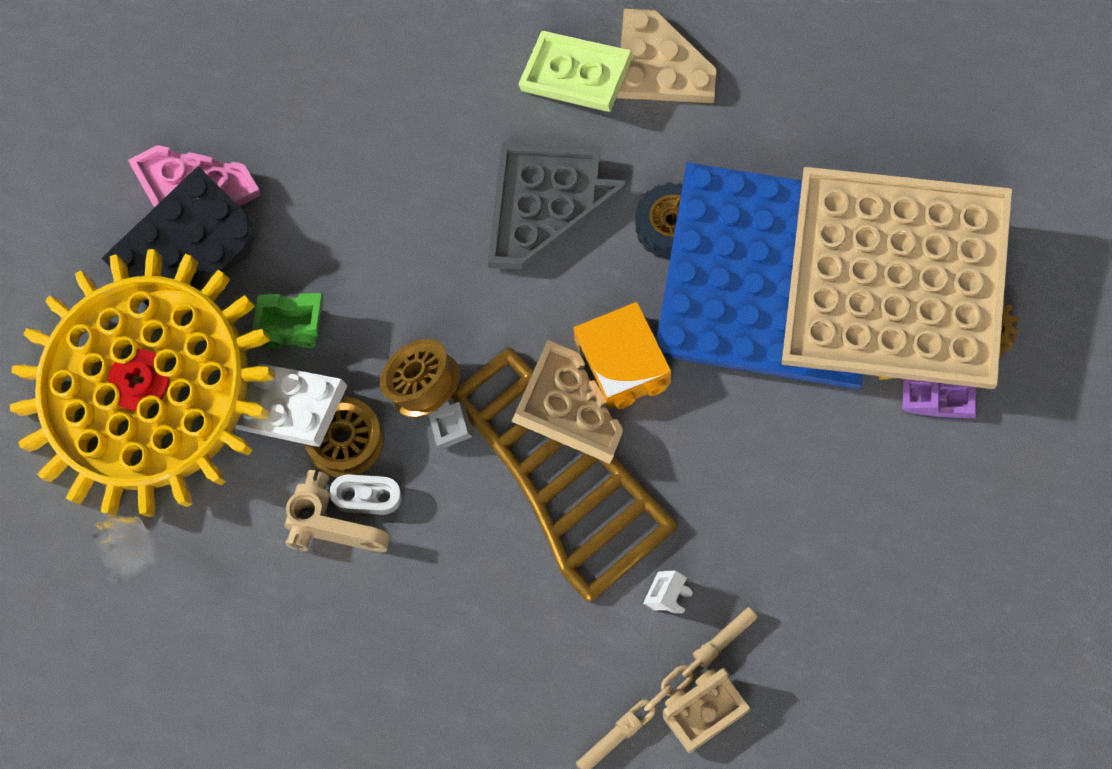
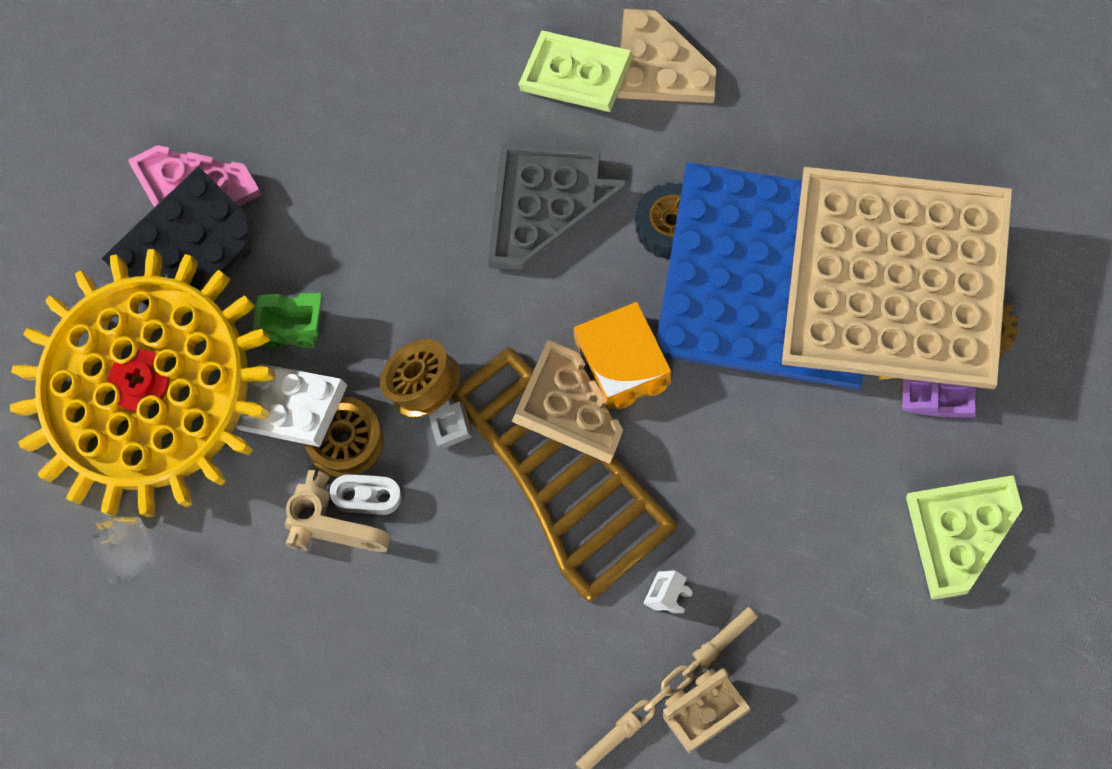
none -> yellowish green plate [906,475,1023,600]

